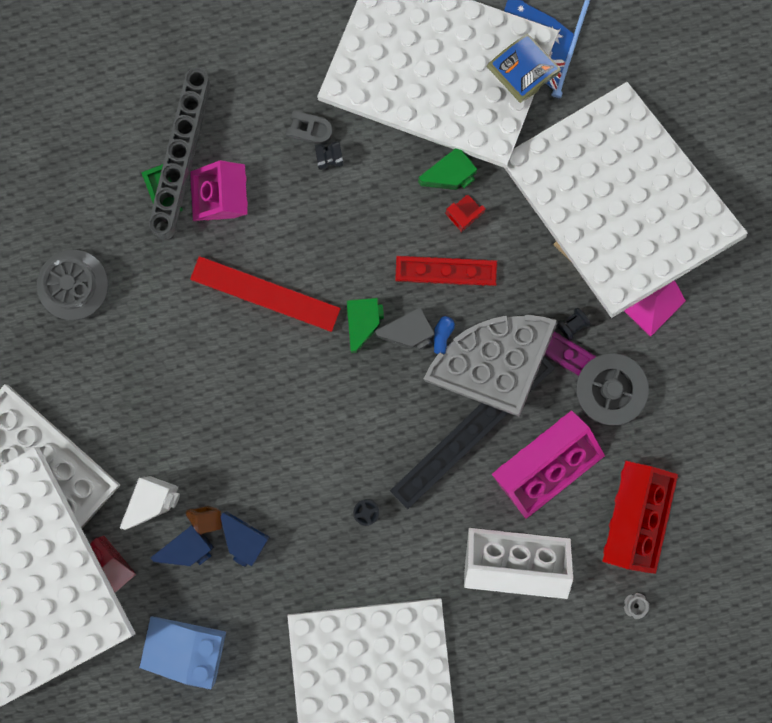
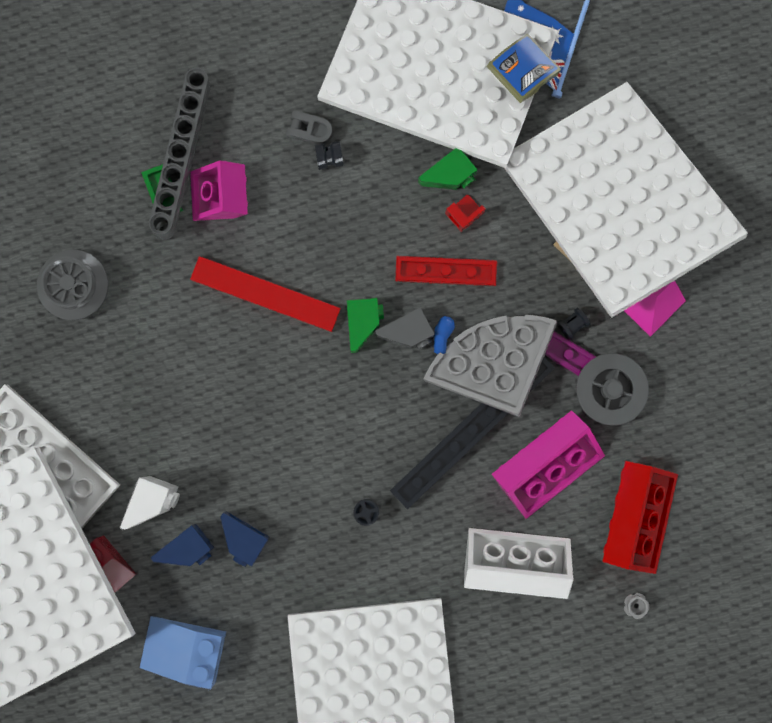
reddish brown slope [186,506,222,534] -> none

